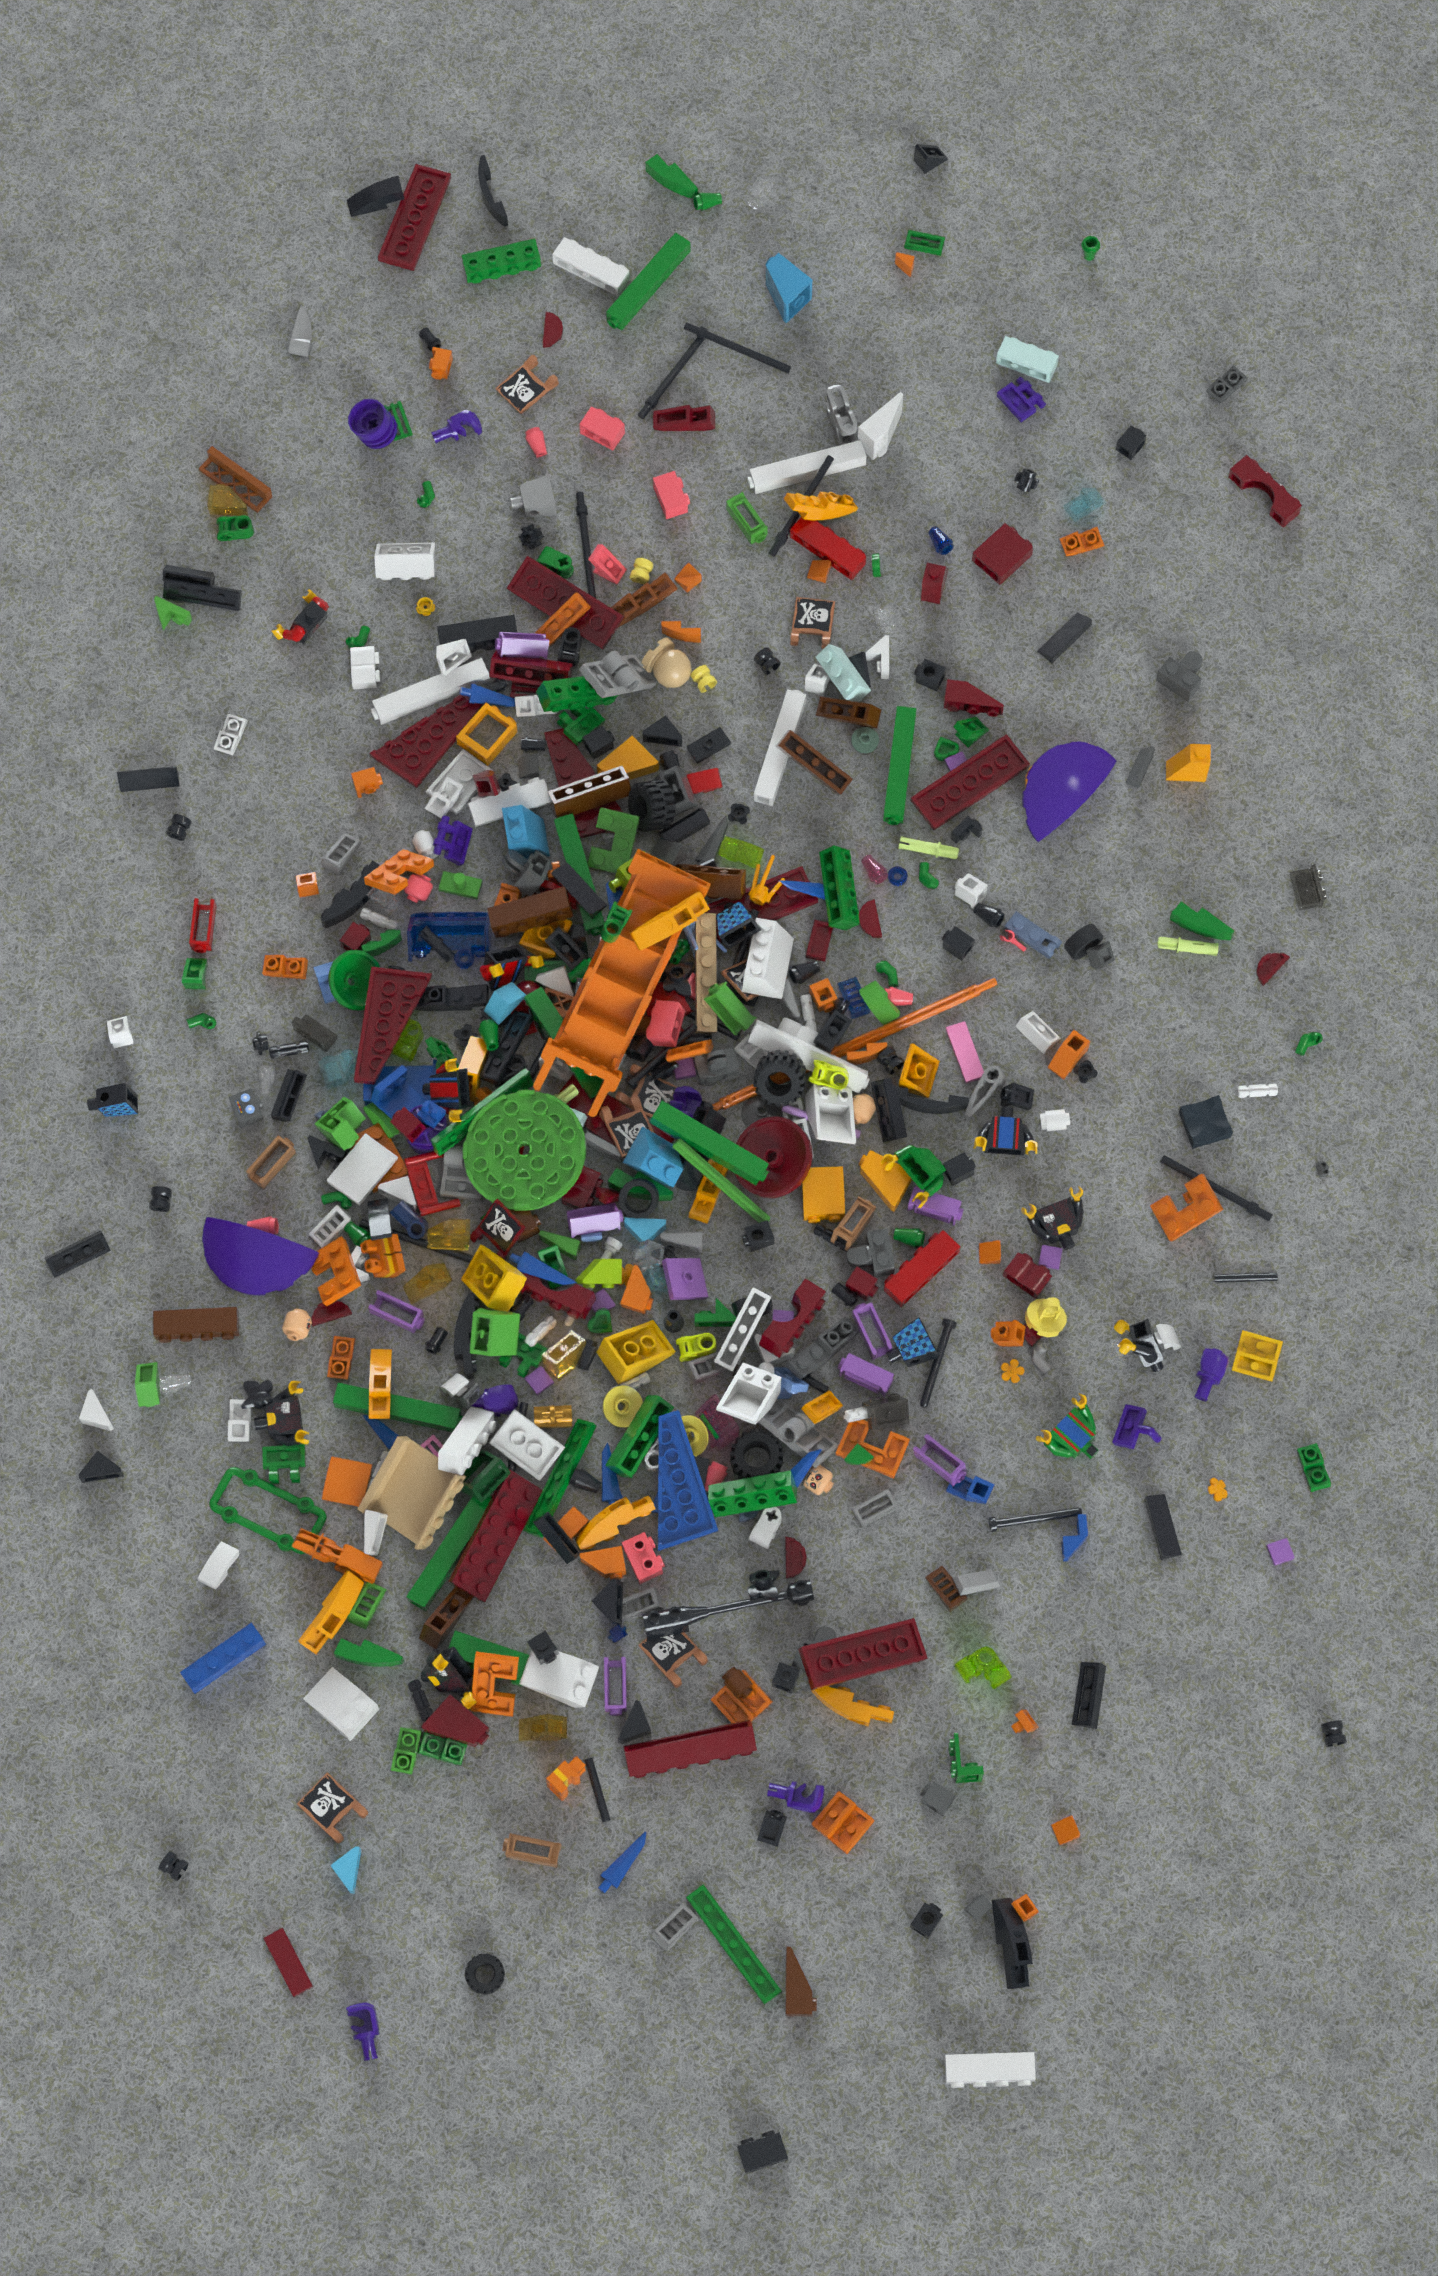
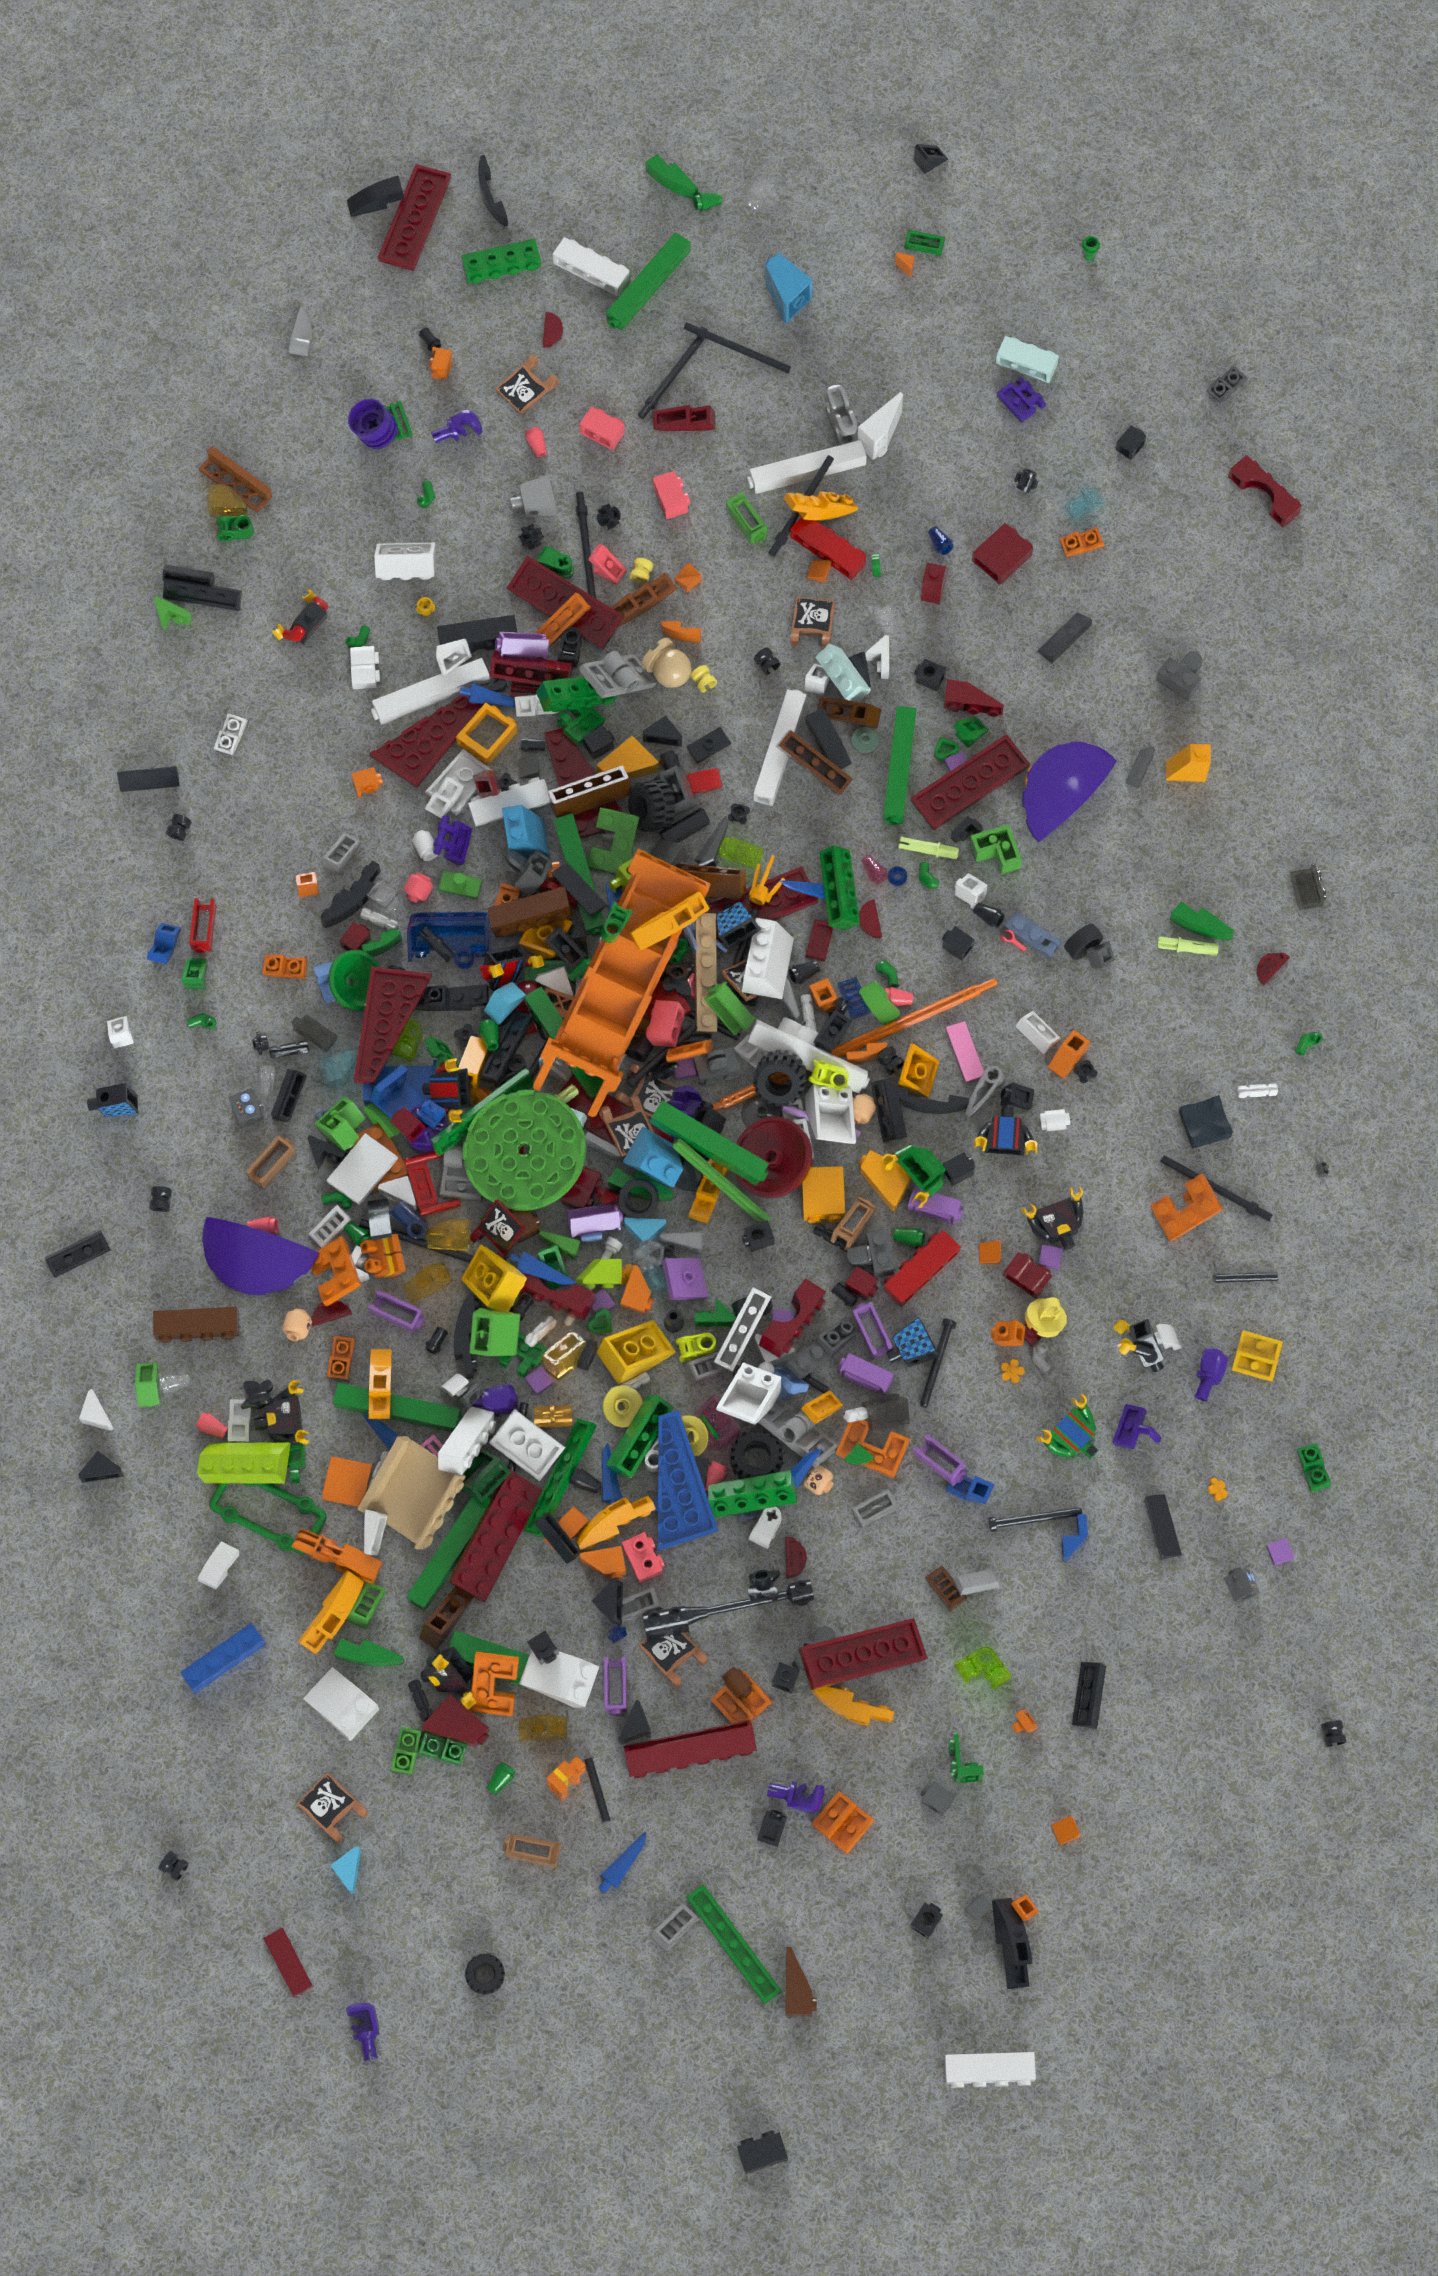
orange plate [364,849,434,895] -> none
none -> blue slope [147,923,181,964]
none -> coral cone [195,1412,228,1439]
none -> lime slope [197,1443,291,1484]
none -> green cone [486,1762,516,1795]
none -> black gear [597,504,621,530]
none -> black slope [805,707,852,769]
none -> bright green brick [970,824,1022,875]
none -> dark grey head [1223,1567,1260,1602]

